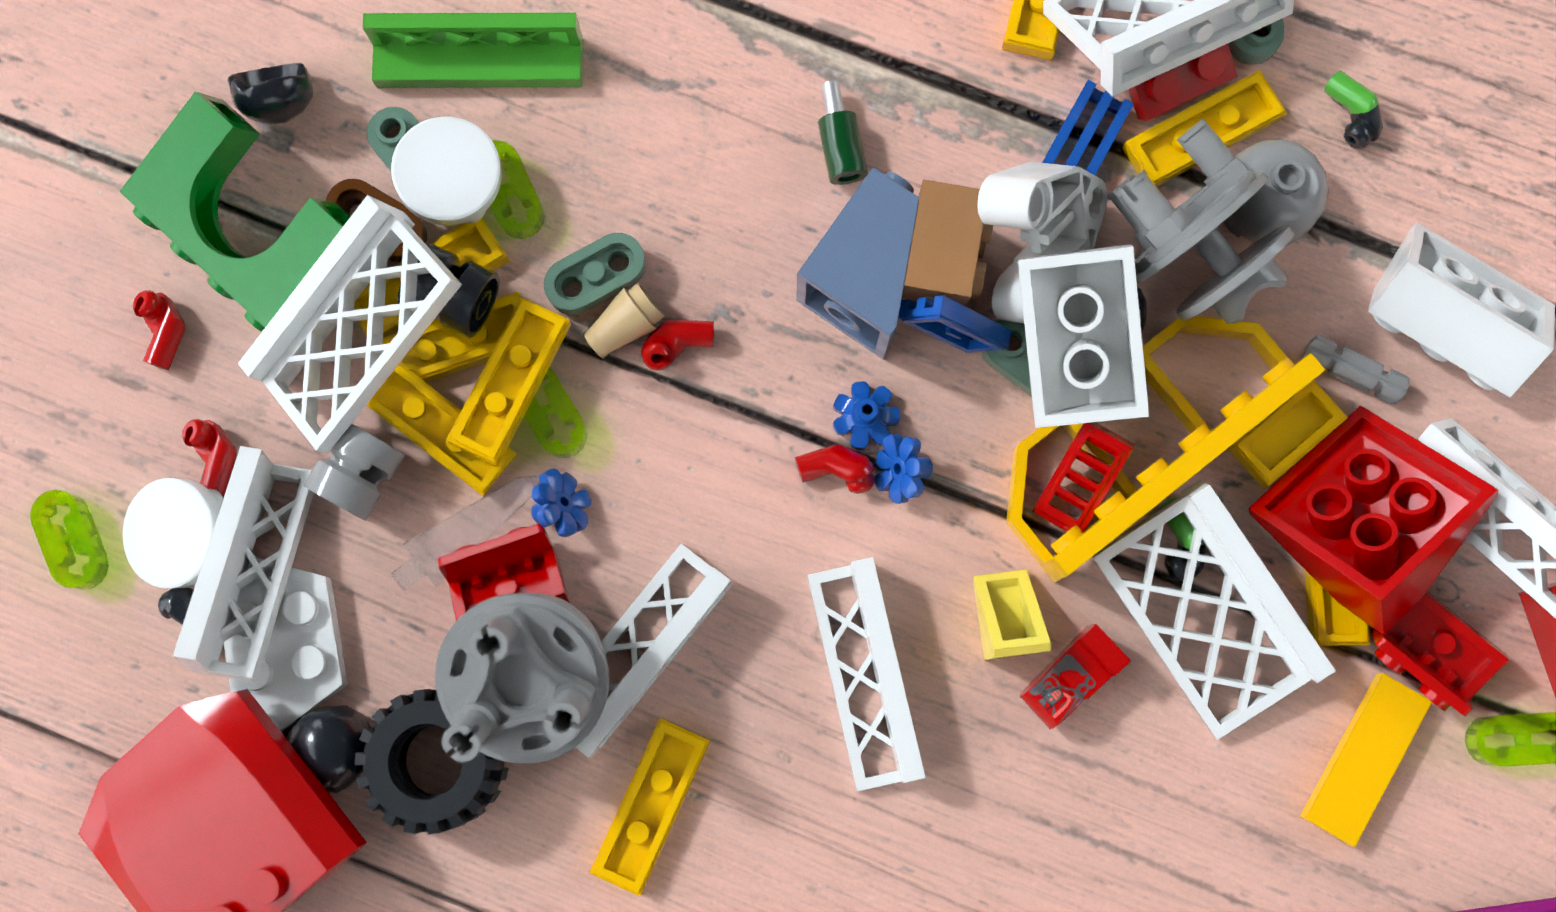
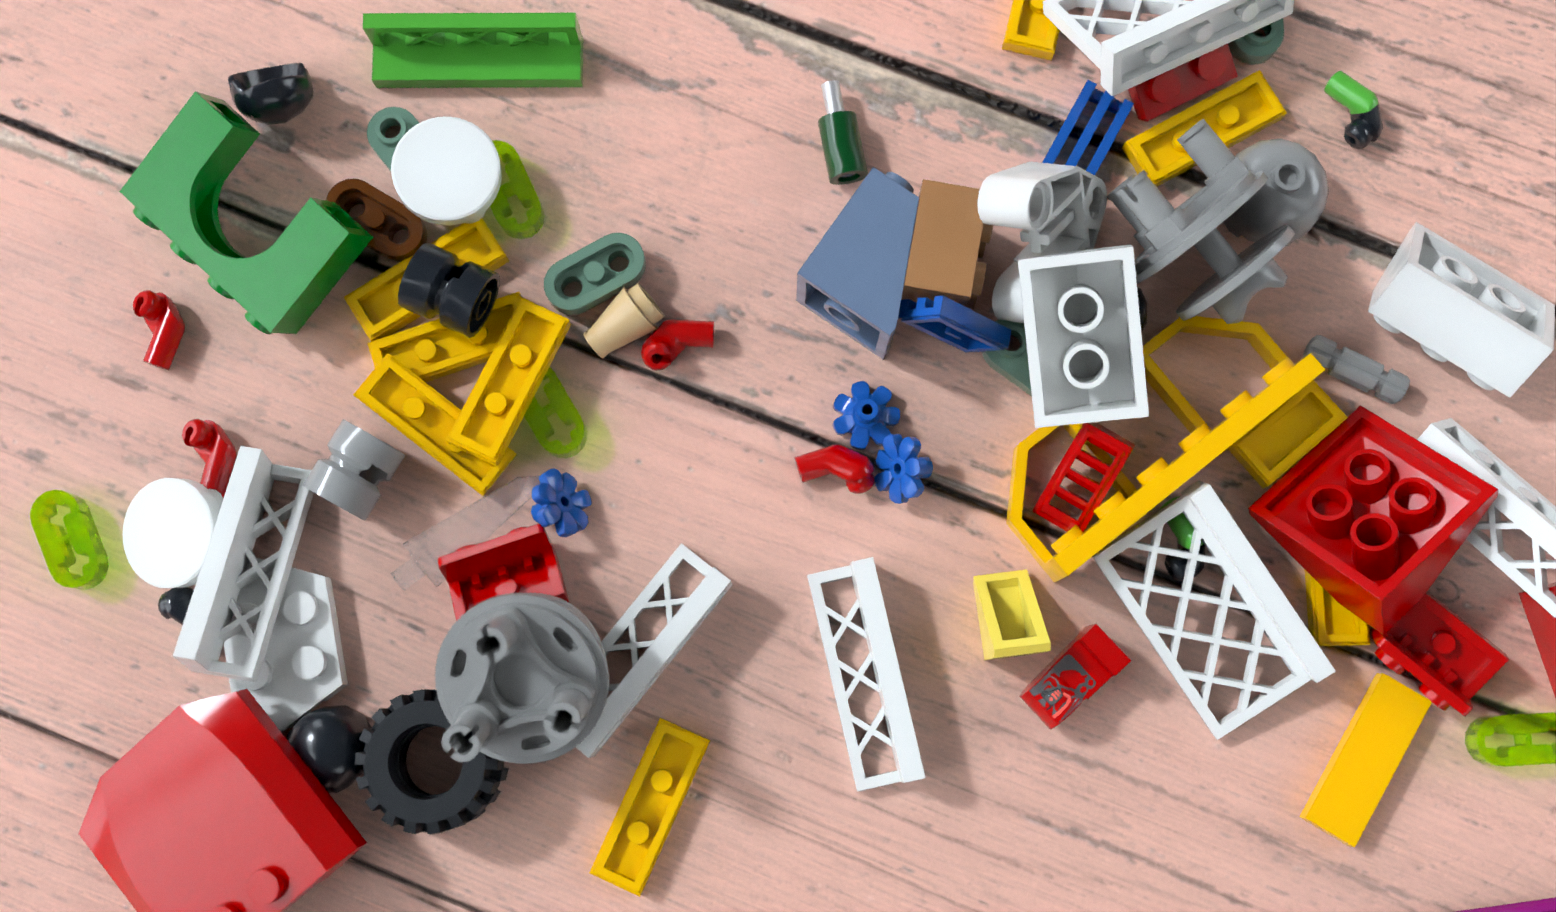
white fence [238,195,462,454] -> none

